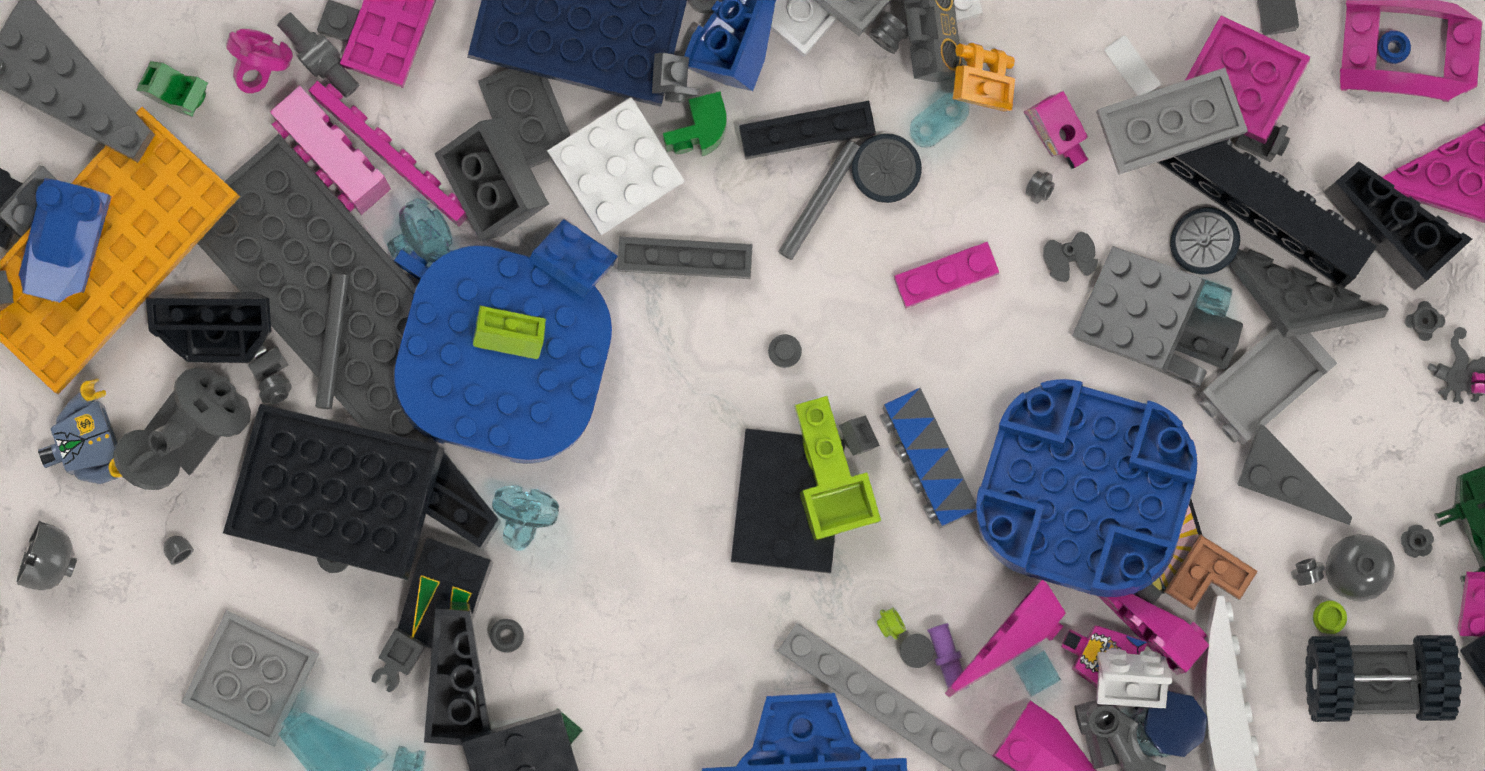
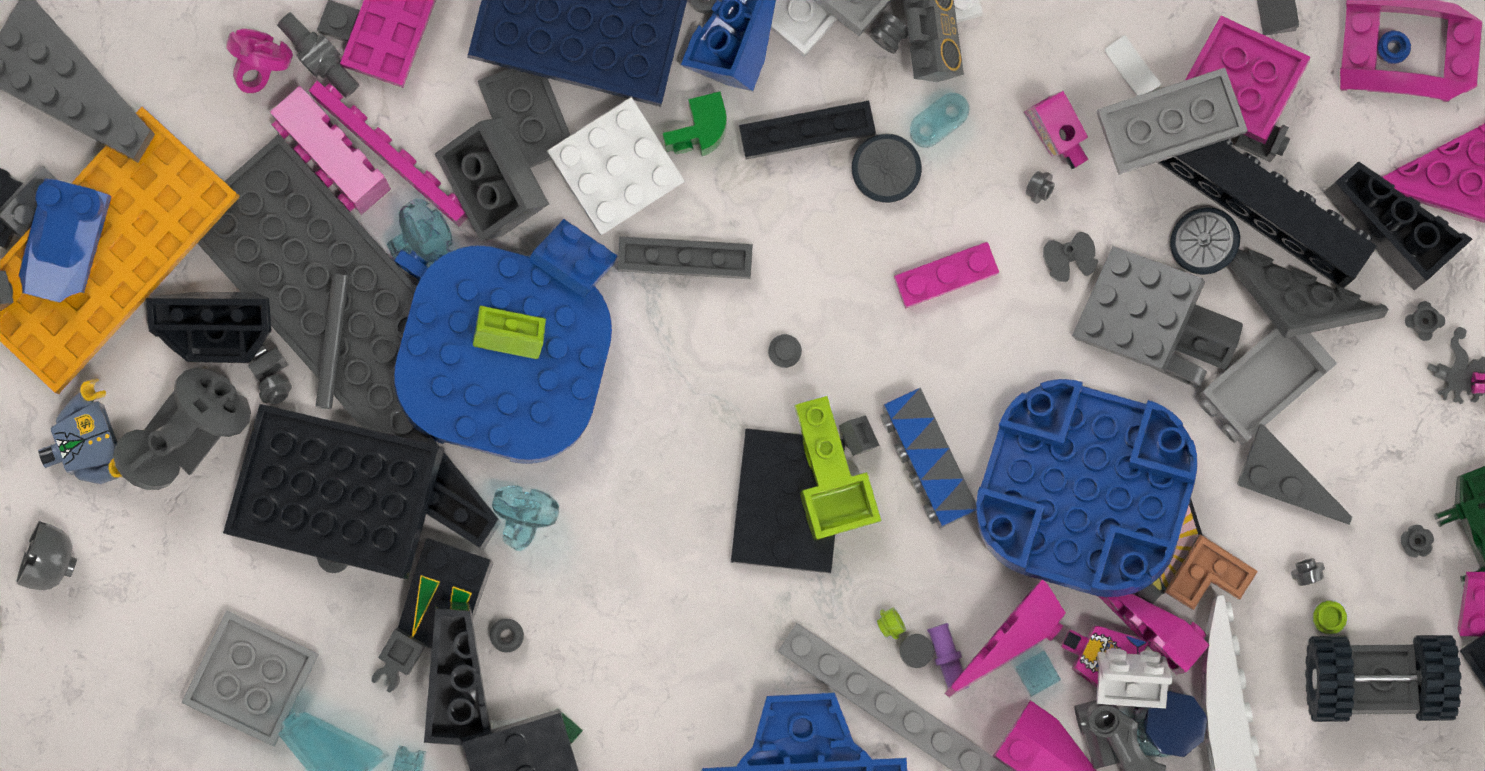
green brick [136,61,208,117] -> none
dark grey hinge [163,536,194,565] -> none
dark grey bracket [652,53,698,103] -> none
dark grey piece [778,140,860,260] -> none
light orange plate [953,43,1015,112] -> none
clear light blue plate [1195,279,1233,318] -> none
dark grey cylinder [1325,534,1395,602] -> none

